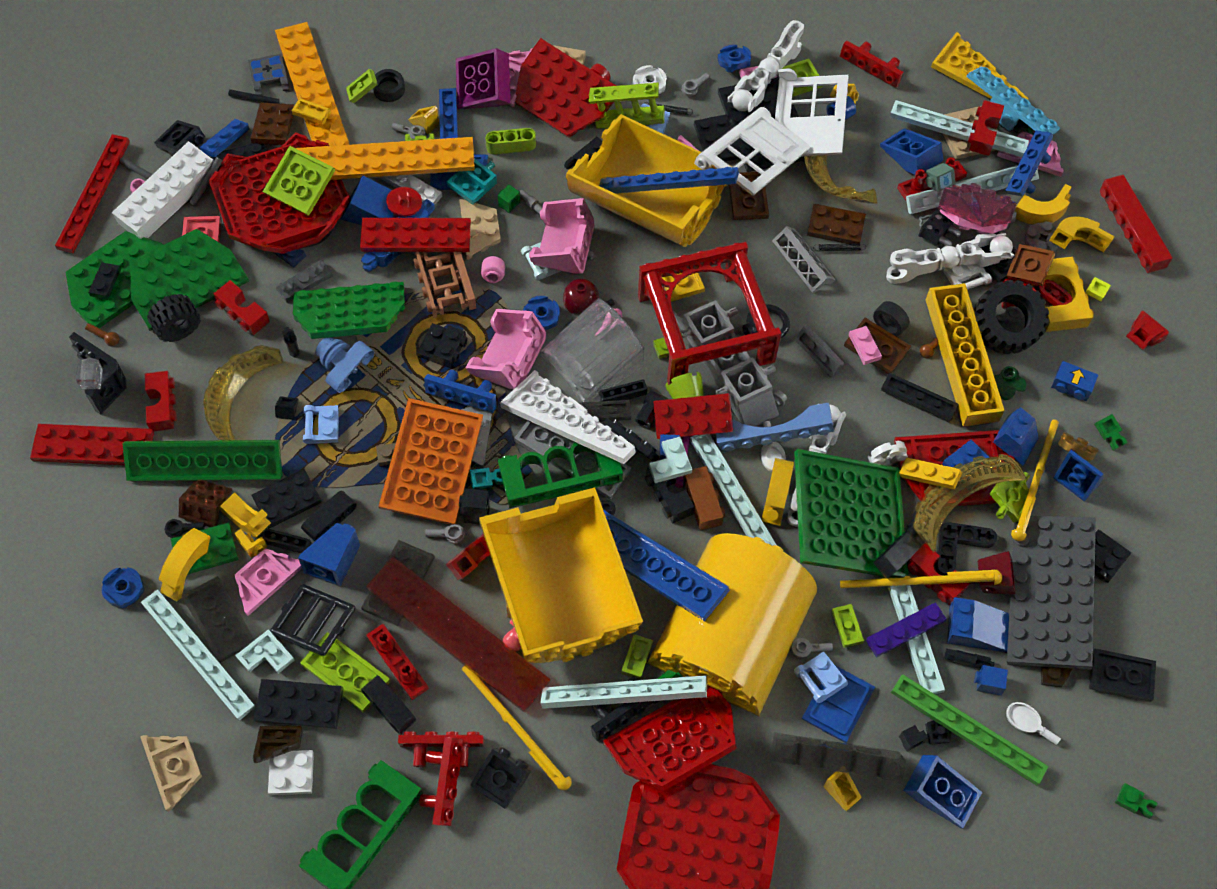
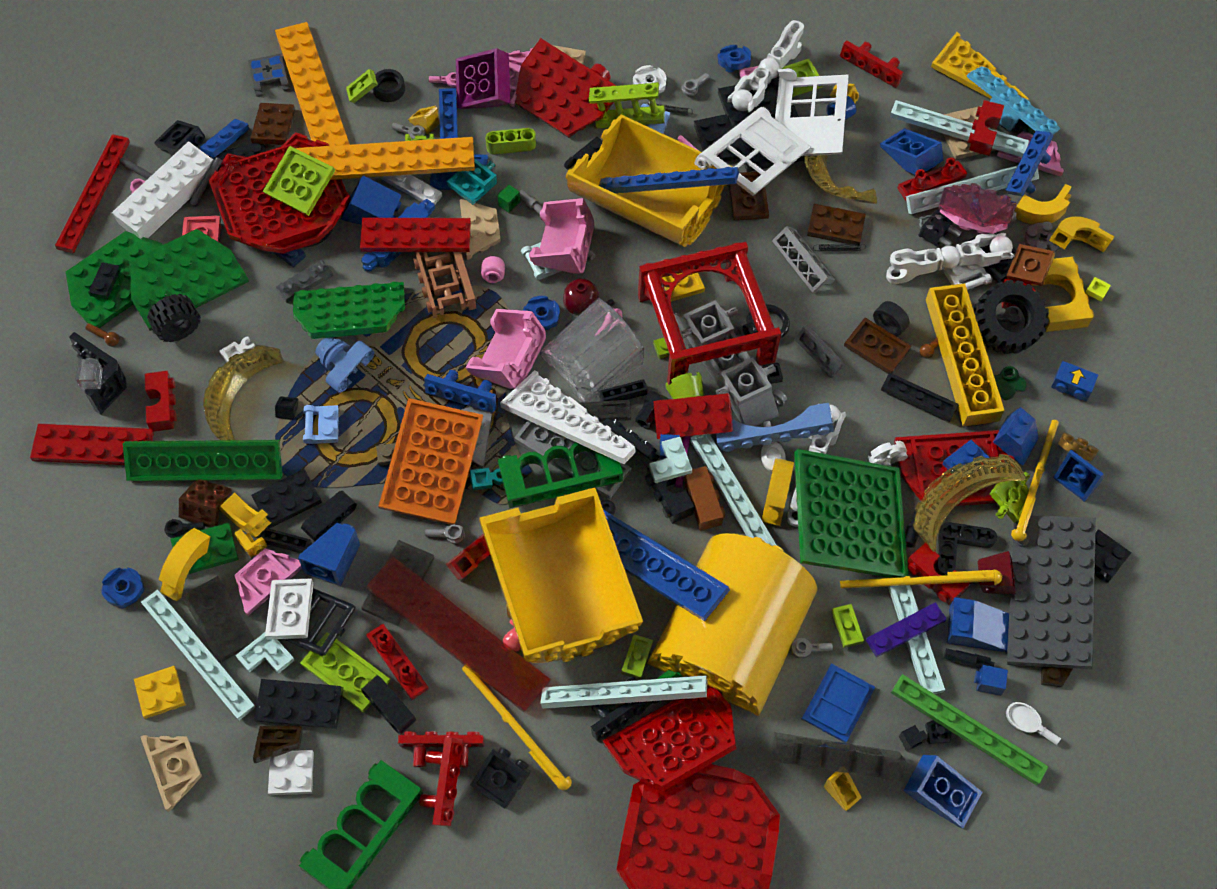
red arch [213,280,270,336] -> none
black bar [228,89,279,104] -> none
black piece [282,327,300,357] -> none
yellow plate [291,98,331,125] -> none
red piece [386,187,422,217] -> none
black plate [417,323,468,368] -> none
black brick [459,488,490,524] -> none
light blue plate [794,652,848,703] -> none
bright pink plate [849,326,882,365] -> none
black beam [873,530,922,579] -> none
yellow plate [899,457,962,490] -> none
sand green brick [926,163,955,192] -> none
red plate [1038,280,1072,306] -> none
black plate [1089,648,1156,702] -> none
green plate [1094,414,1128,451] -> none
red brick [1100,174,1173,273] -> none
green plate [1115,783,1158,819] -> none
red piece [1126,311,1169,350] -> none
none -> yellow plate [134,666,186,719]
none -> white plate [220,337,256,365]
none -> white plate [265,579,313,640]
none -> bright pink plate [429,72,456,88]
none -> black piece [762,363,783,384]

